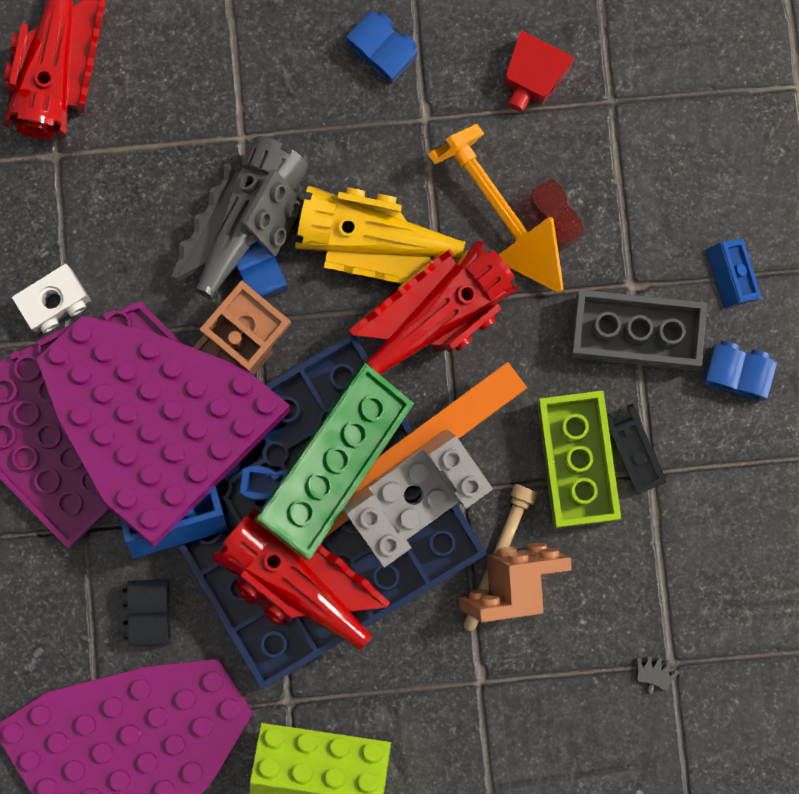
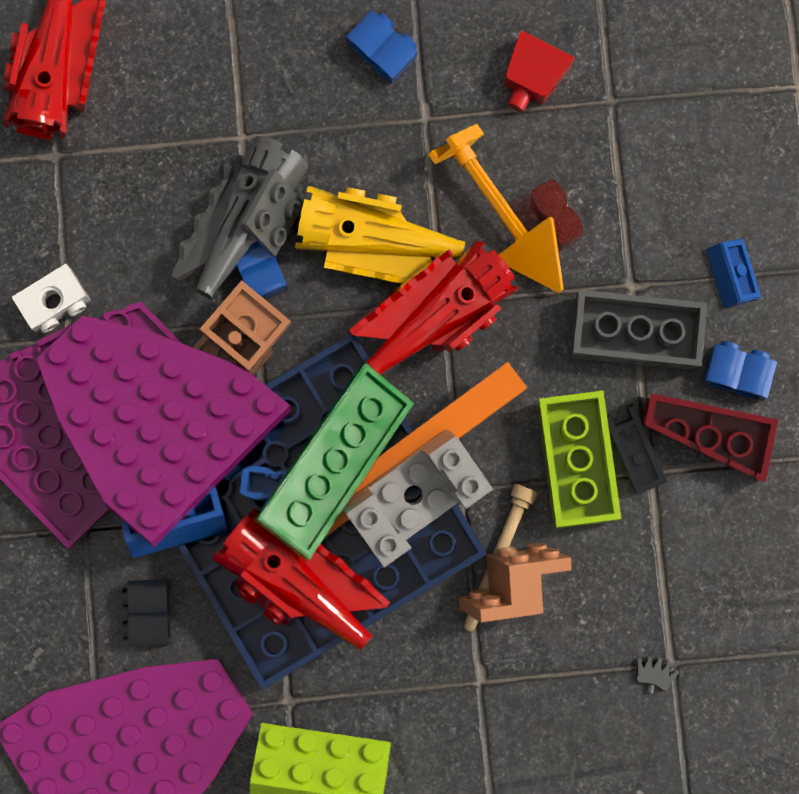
none -> dark red wedge [641,393,779,483]

